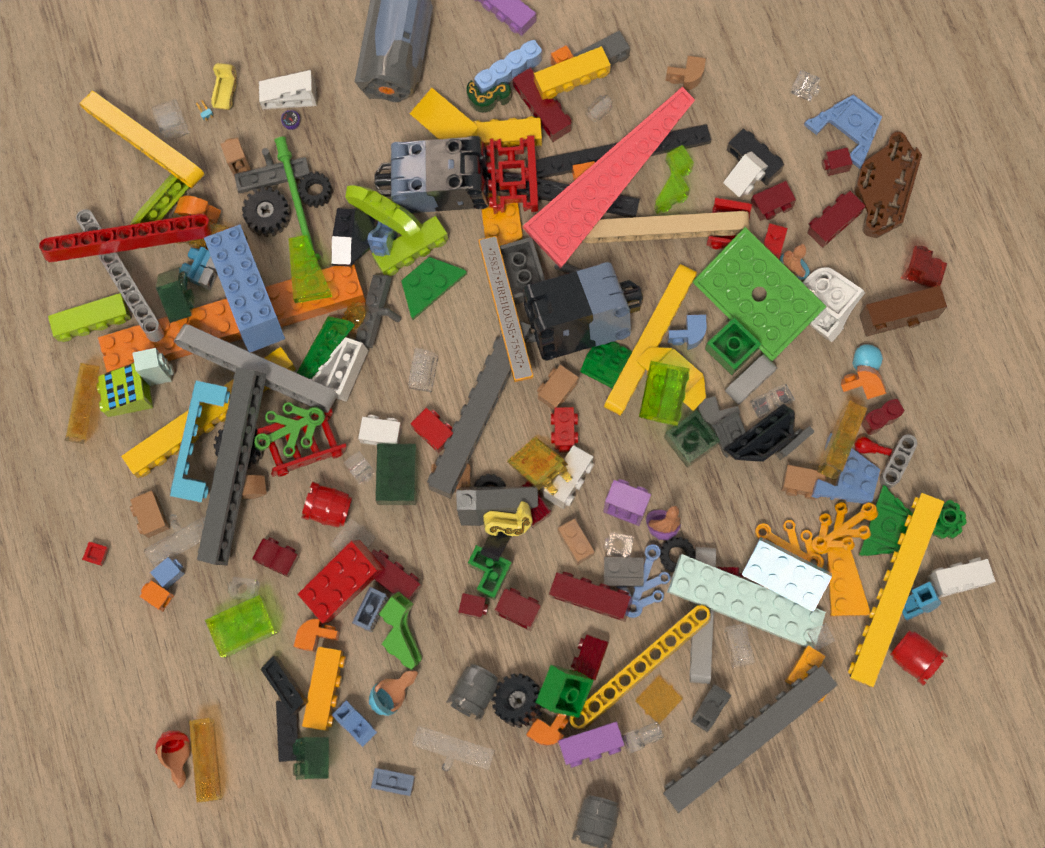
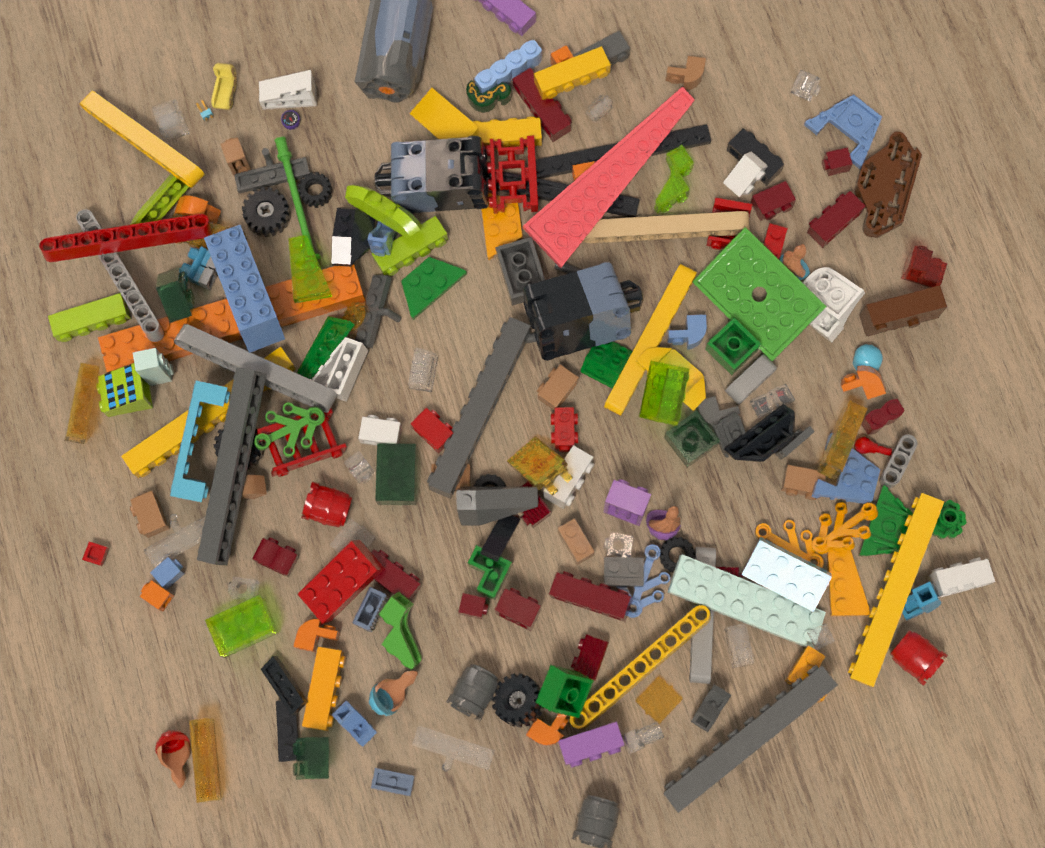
light grey tile [478,236,533,382] -> none
light yellow animal [483,501,532,536] -> none

